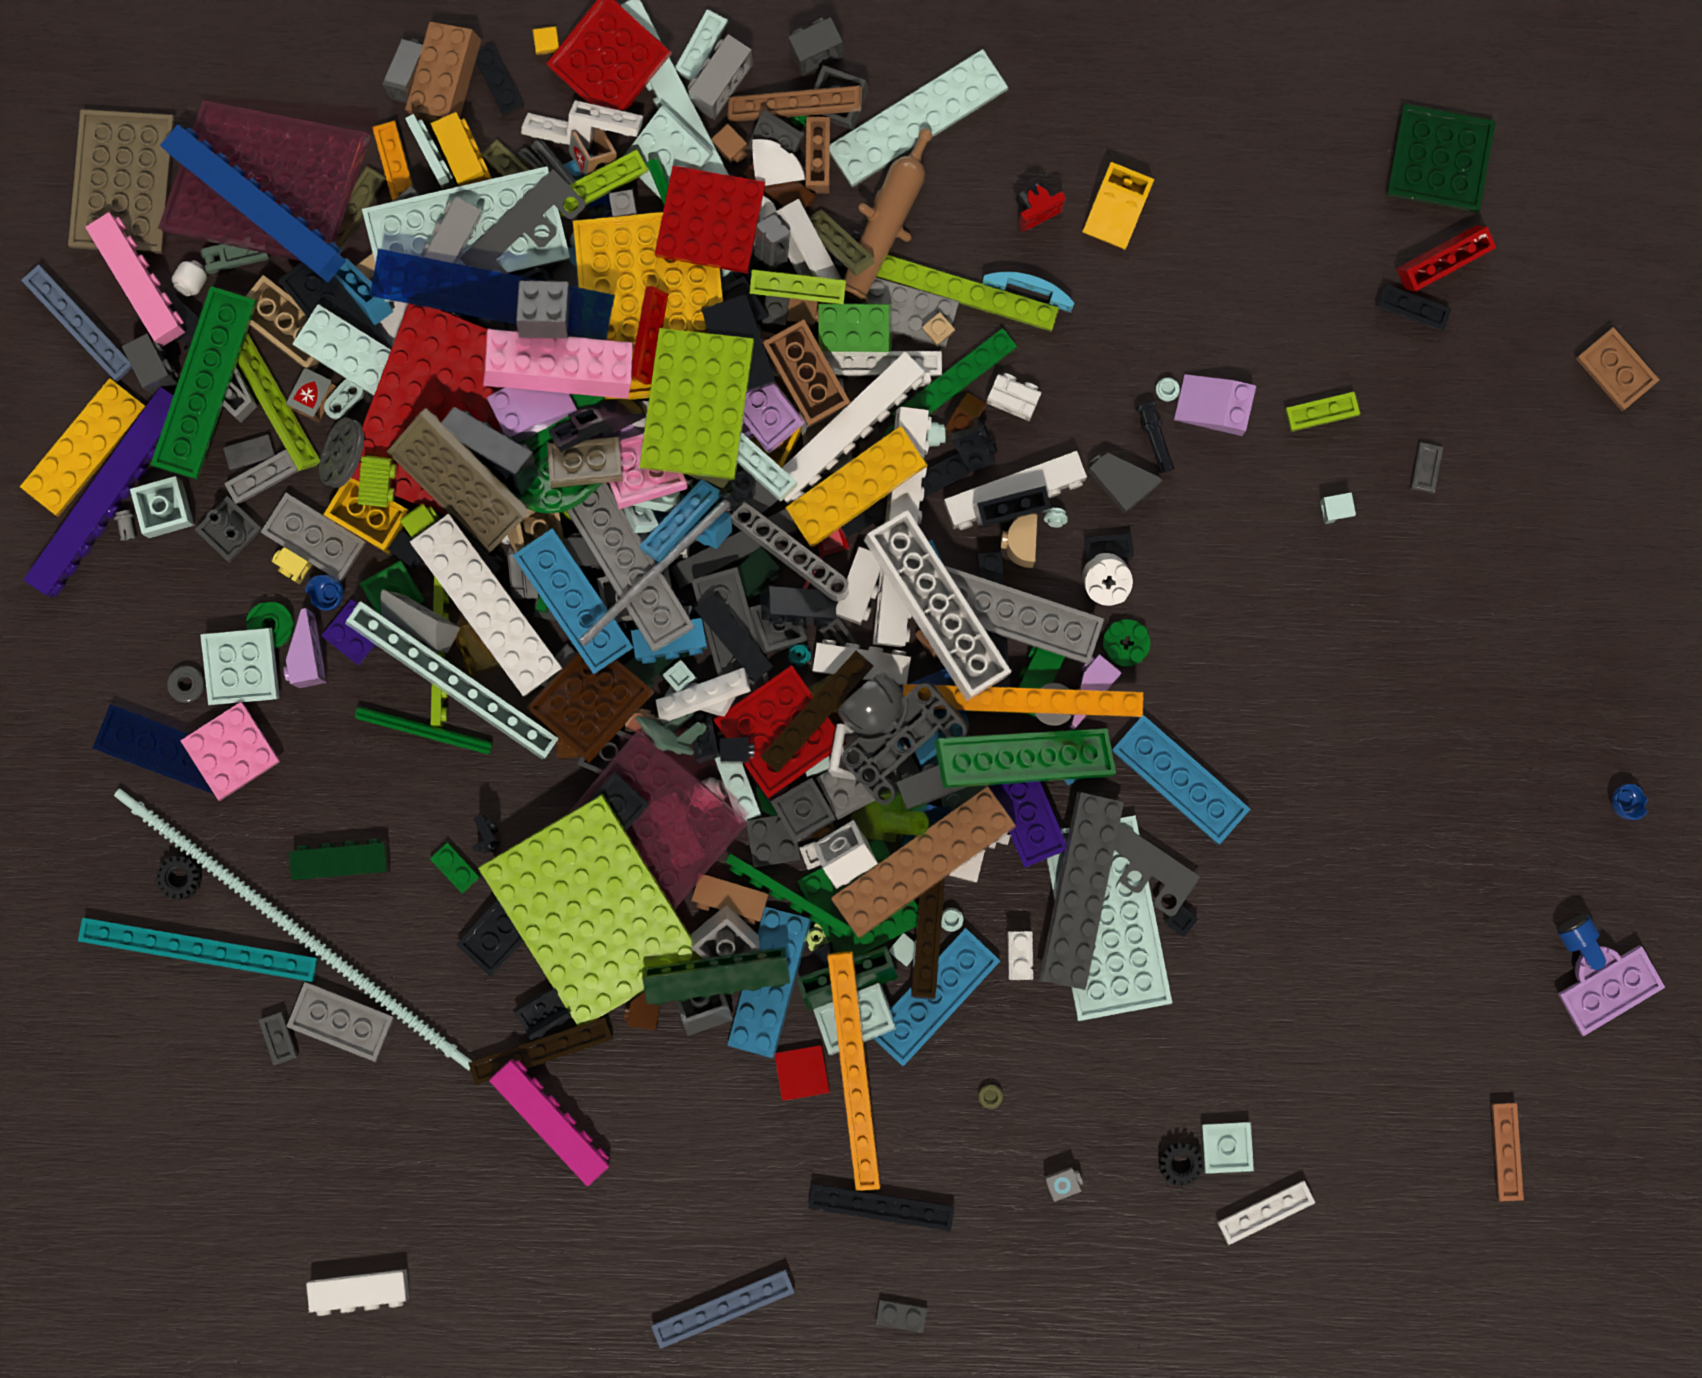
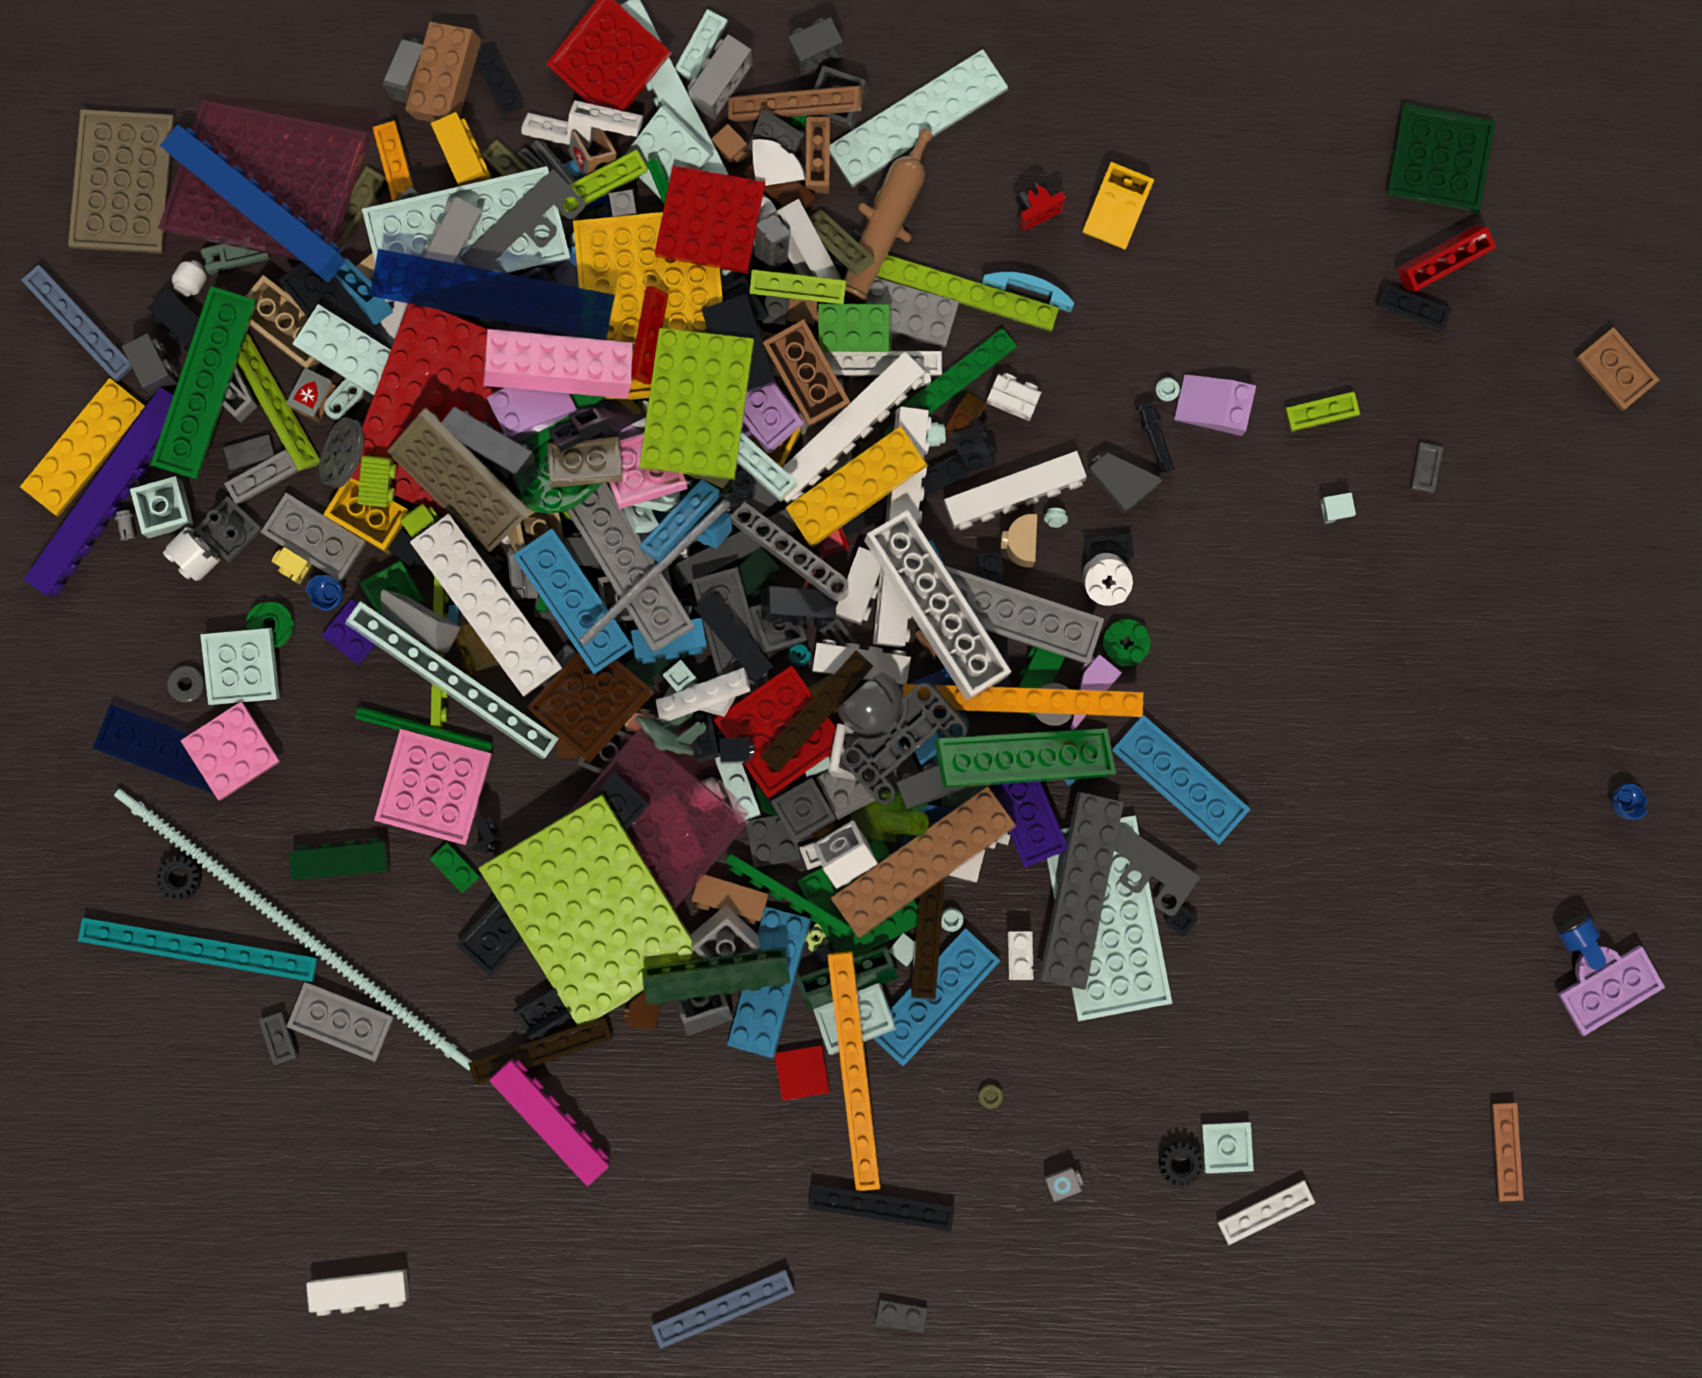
bright pink brick [85,212,185,347] -> none
lavender slope [284,608,327,688] -> none
light aqua plate [405,114,456,190] -> none
dark grey brick [517,281,570,339] -> none
yellow tile [533,27,559,55] -> none
tan plate [922,312,955,346] -> none
black brick [973,486,1052,530] -> none
none -> white brick [163,527,221,581]
none -> bright pink plate [374,729,493,845]
none -> dark azure tile [448,605,461,627]

